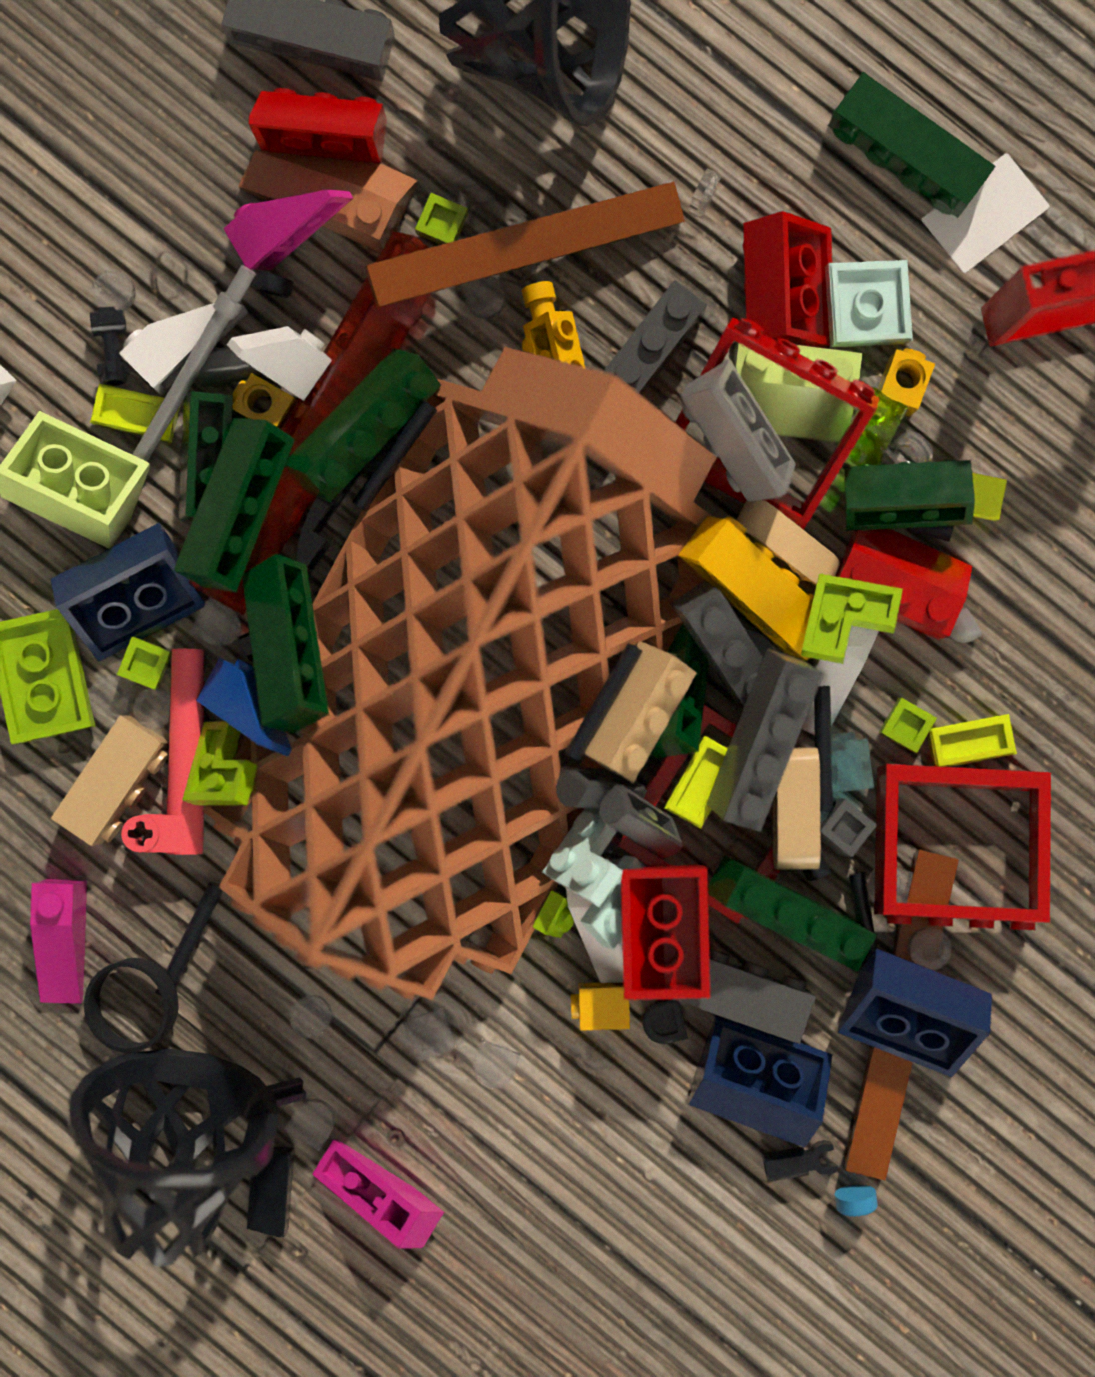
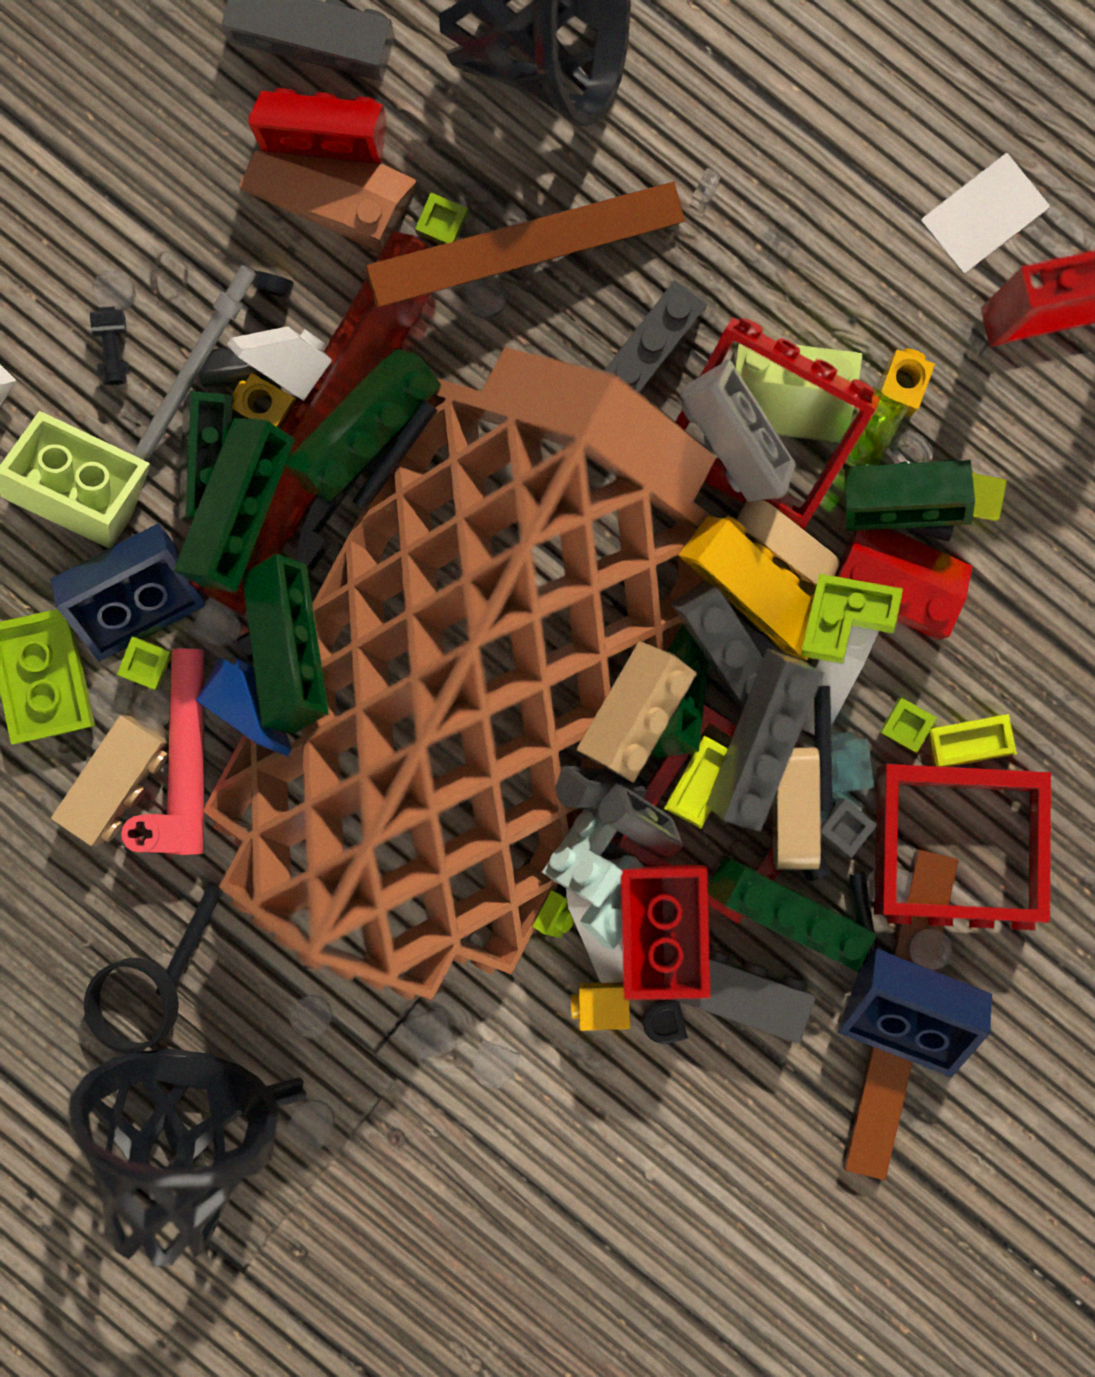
dark pink slope [30,879,87,1004] -> none
neon yellow tile [90,384,180,442] -> none
white slope [119,301,248,396] -> none
lime plate [182,721,258,806] -> none
dark pink slope [223,190,354,270] -> none
black slope [247,1146,295,1237] -> none
dark pink slope [312,1139,444,1248] -> none
yellow brick [521,281,586,368] -> none
black bar [565,643,643,761] -> none
dark blue slope [688,1015,833,1147] -> none
red slope [743,211,833,349] -> none
black bar [762,1140,838,1182] -> none
light aqua plate [825,260,913,348] -> none
dark green brick [828,72,996,218] -> none
dark azure tile [834,1185,878,1216] -> none
light grey hinge [950,607,982,643] -> none

